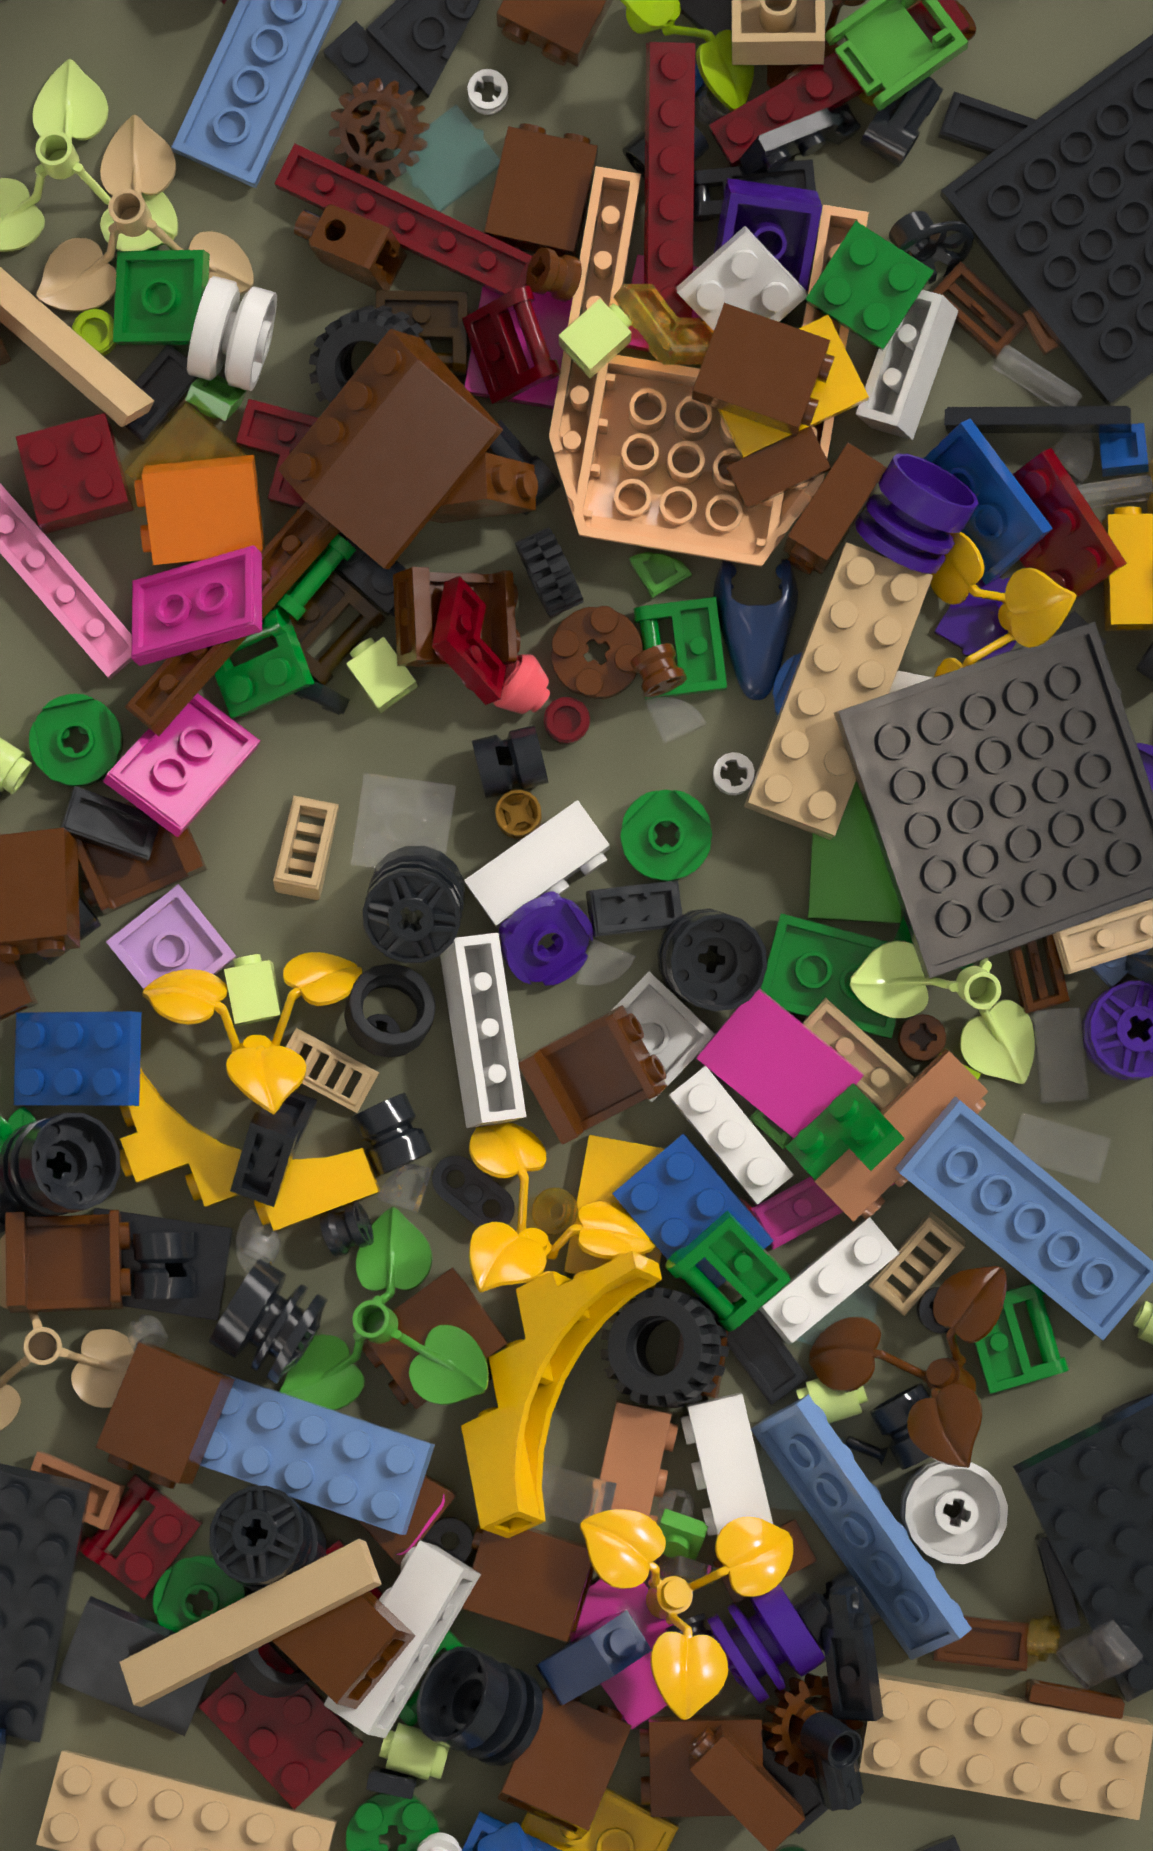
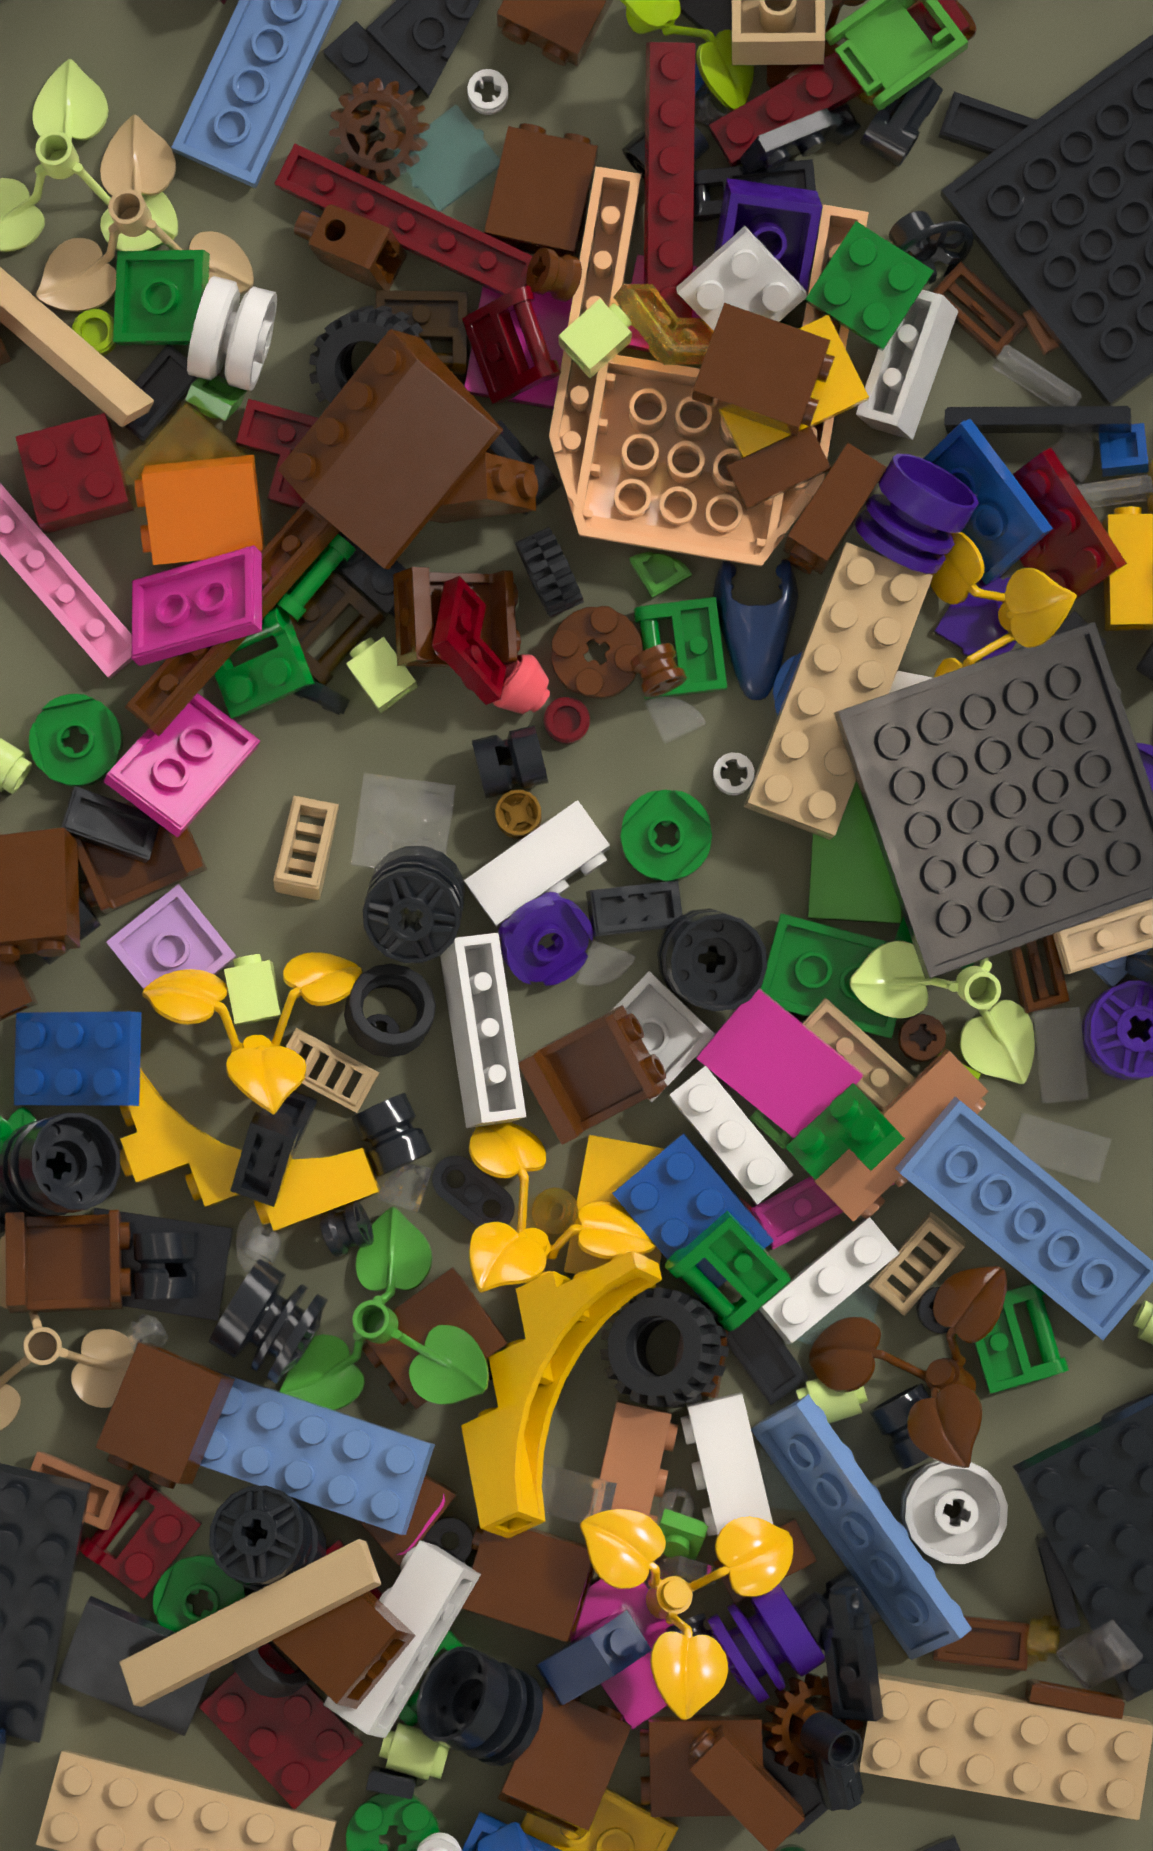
black piece [845,1436,889,1466] -> none

